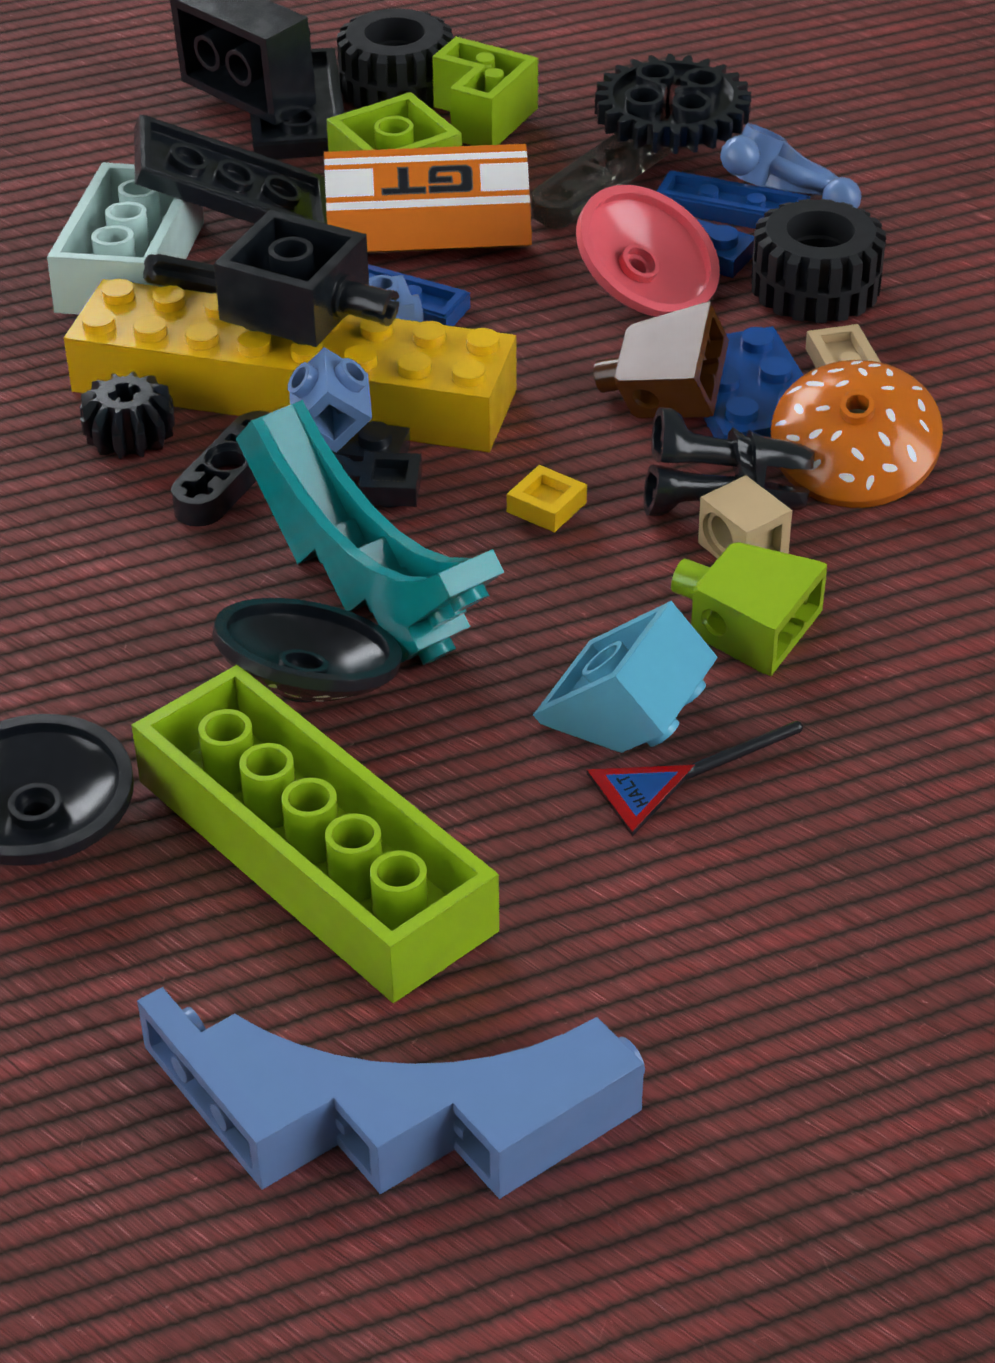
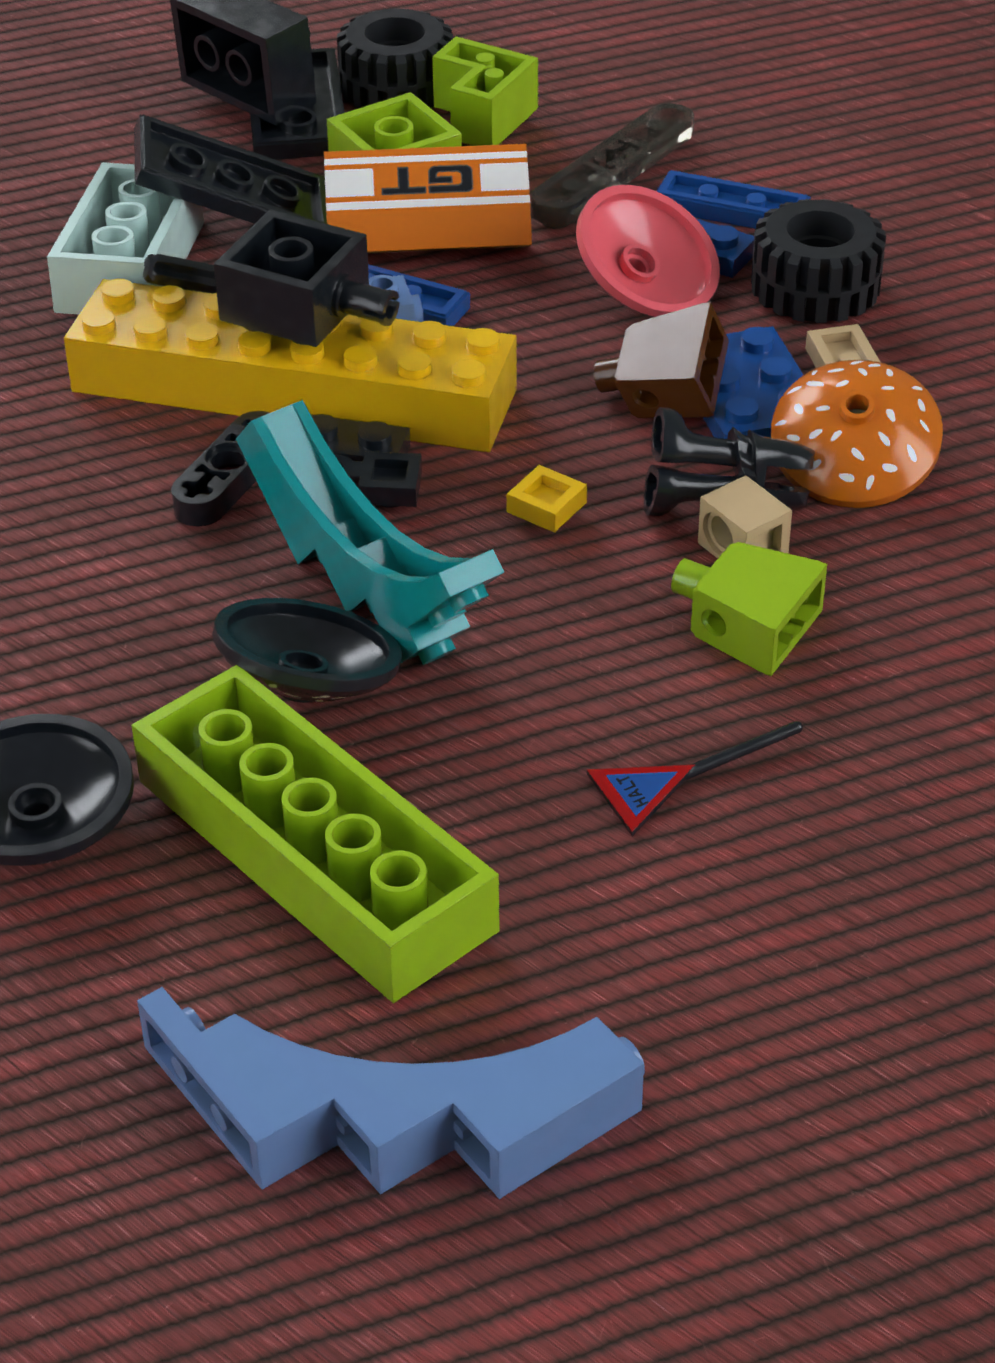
black gear [80,371,175,460] -> none
medium blue brick [288,347,372,452] -> none
medium azure slope [533,601,718,753] -> none
black gear [594,54,751,154] -> none
medium blue piece [720,123,862,208] -> none

